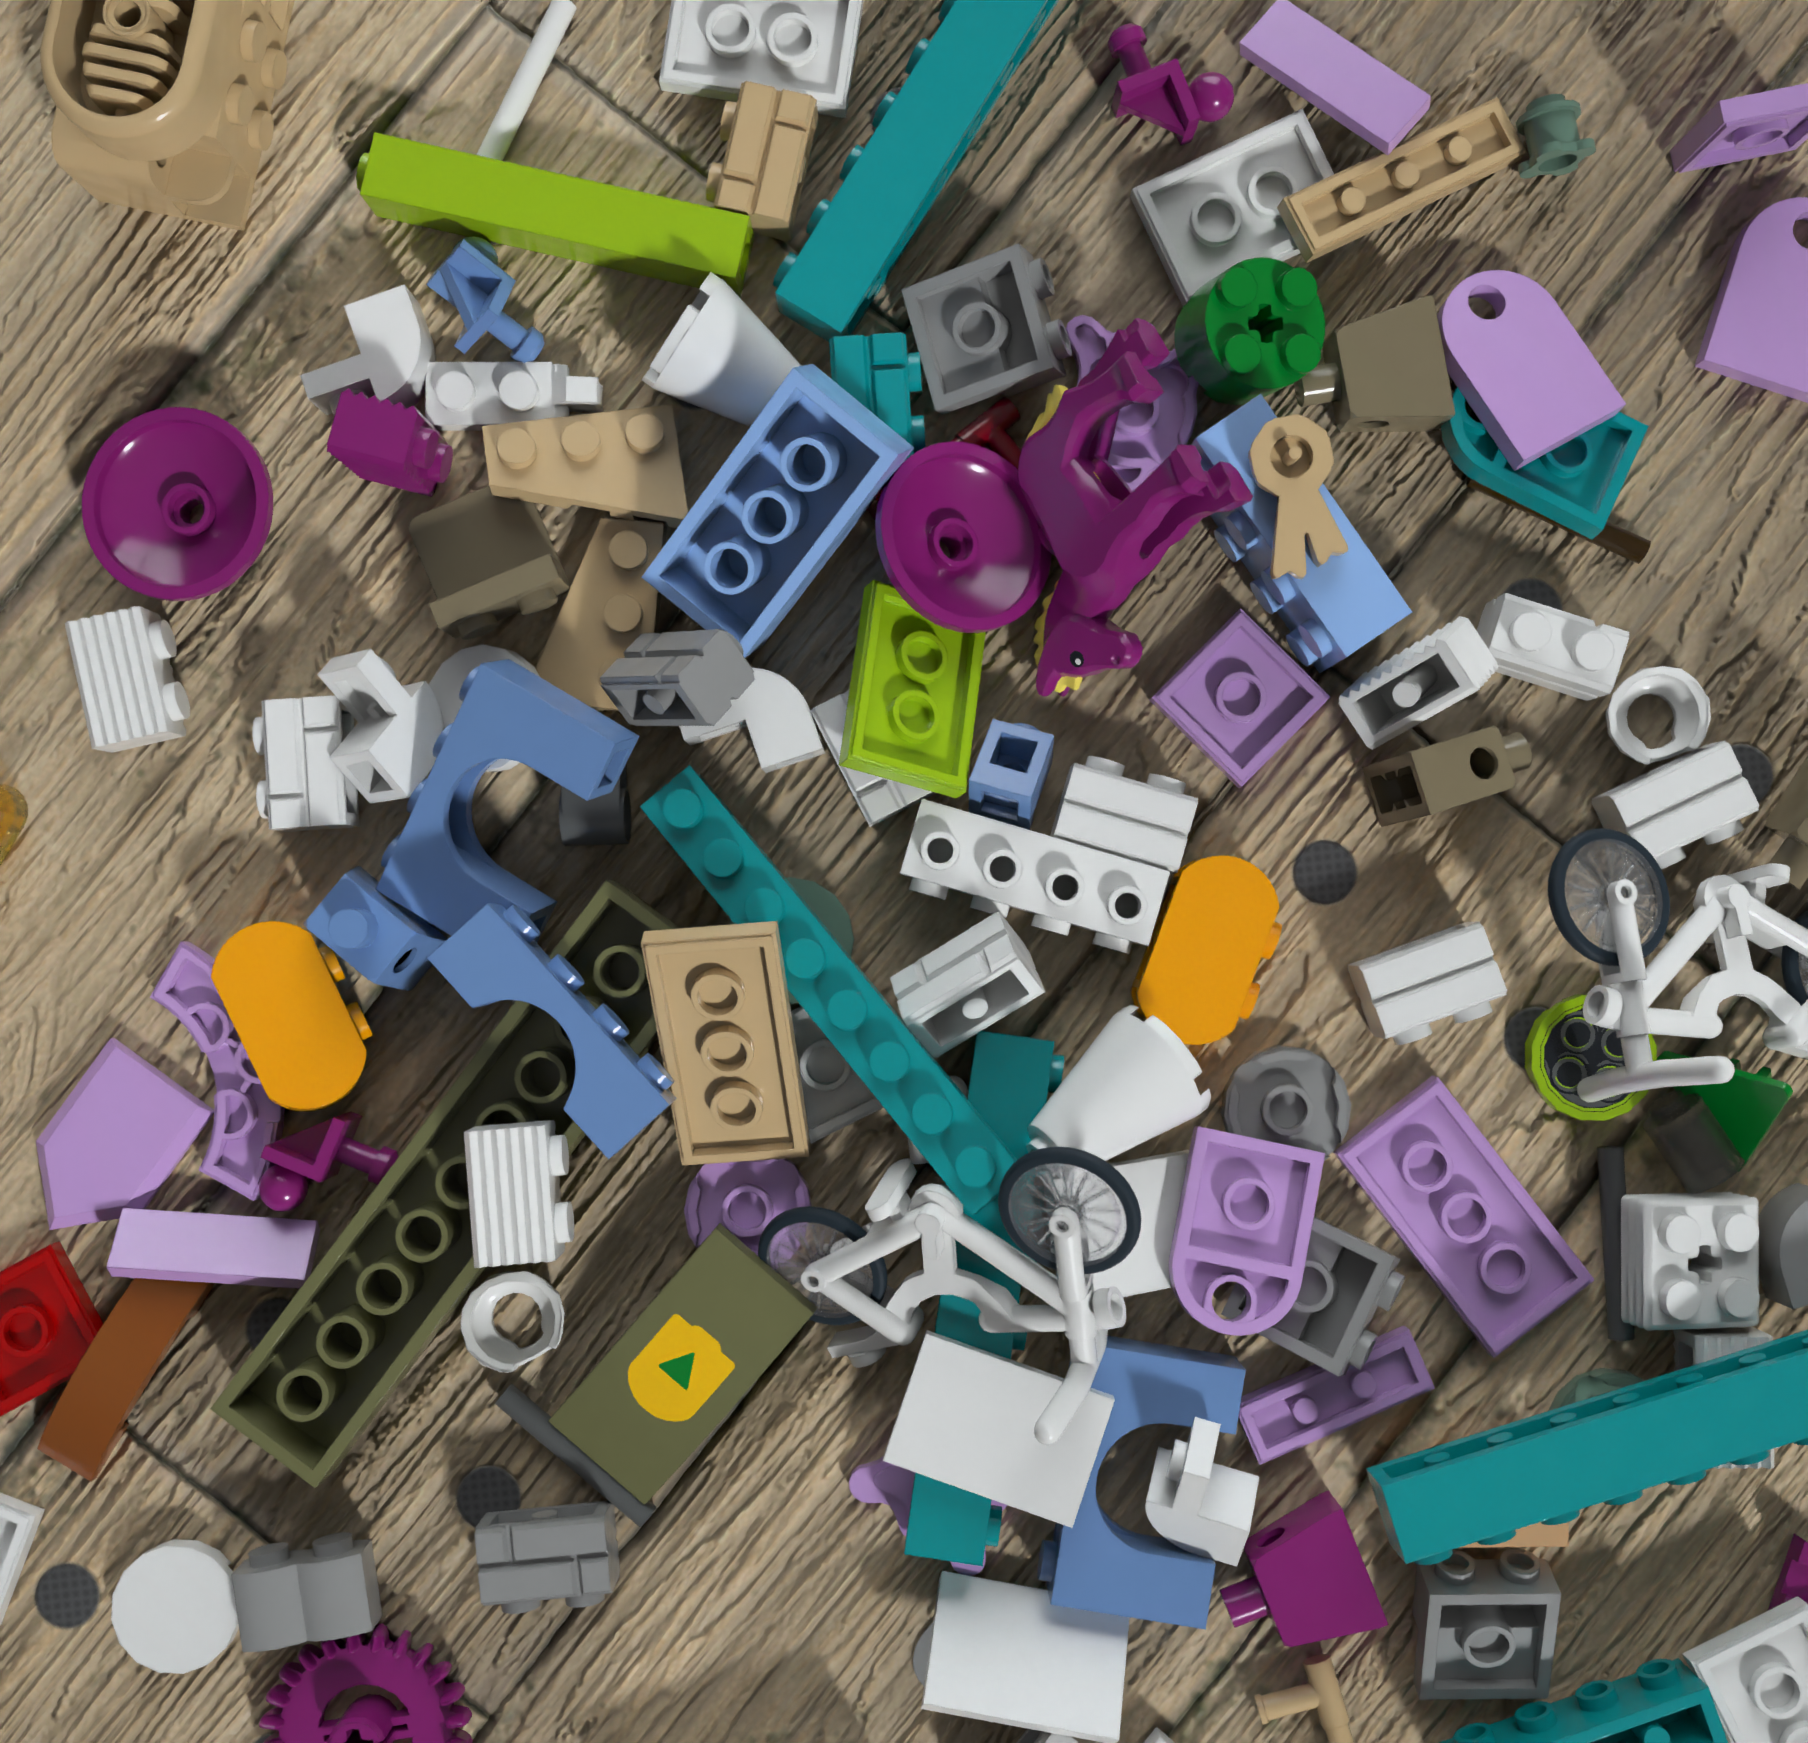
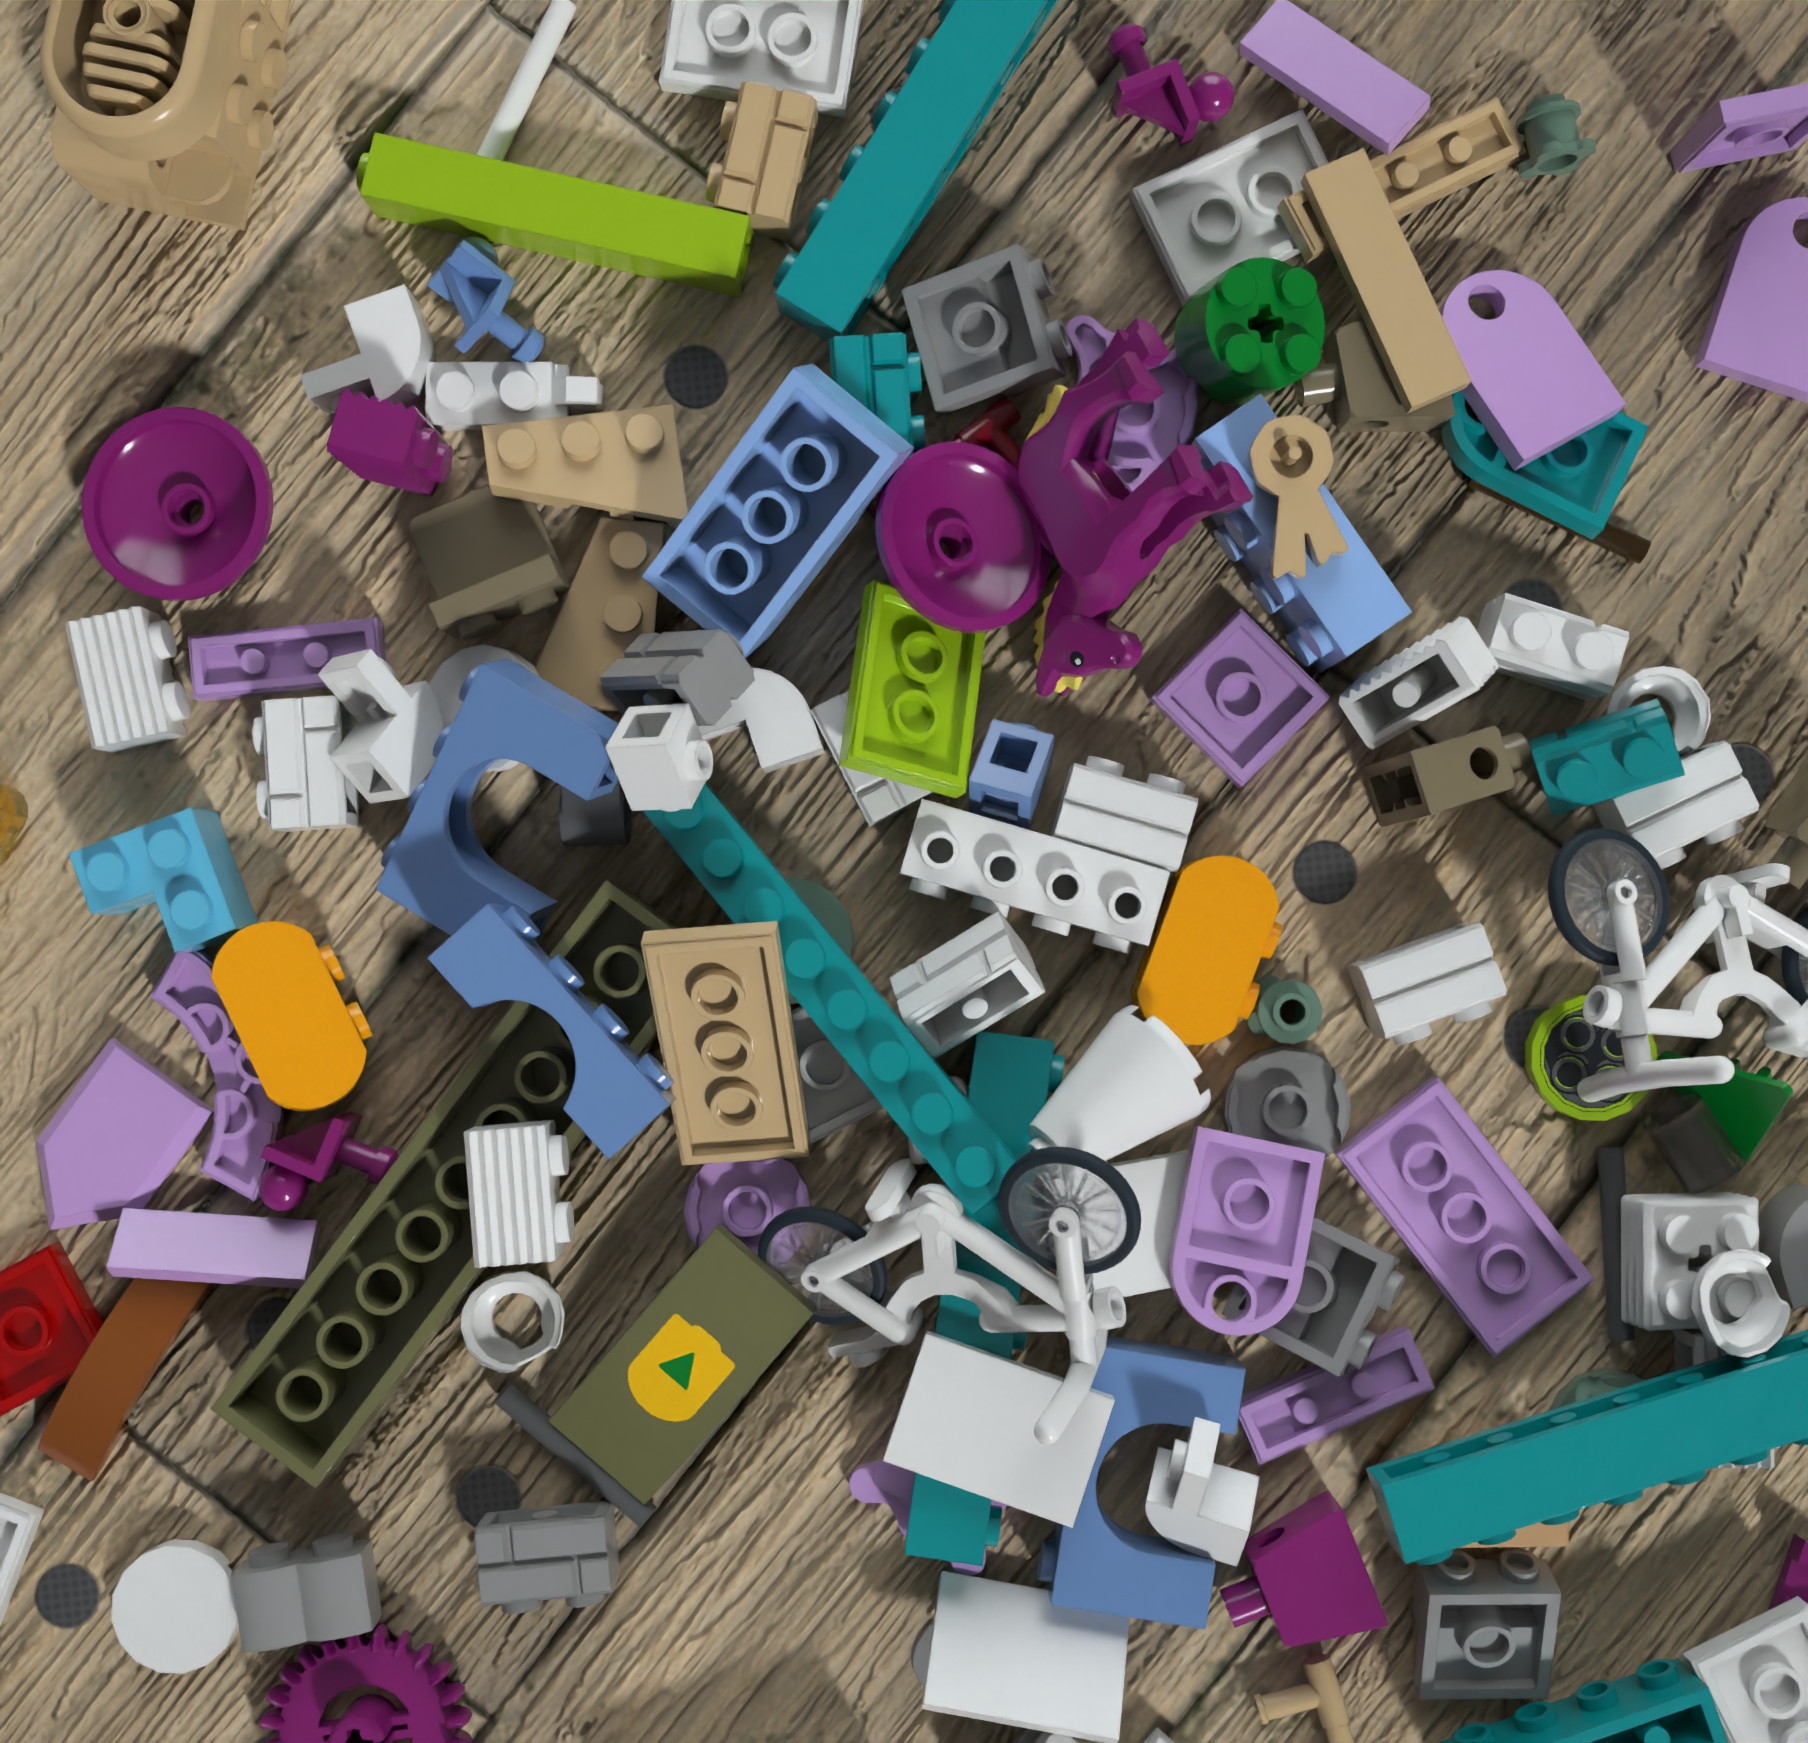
medium blue torso [303,866,447,991] -> none
white cone [642,272,802,427] -> none
none -> medium azure brick [69,807,258,952]
none -> lavender tile [188,618,386,702]
none -> white brick [605,703,713,812]
none -> sand green brick [1246,975,1322,1045]
none -> tan tile [1300,148,1472,413]
none -> teal brick [1528,699,1685,816]
none -> white piece [1691,1249,1790,1358]

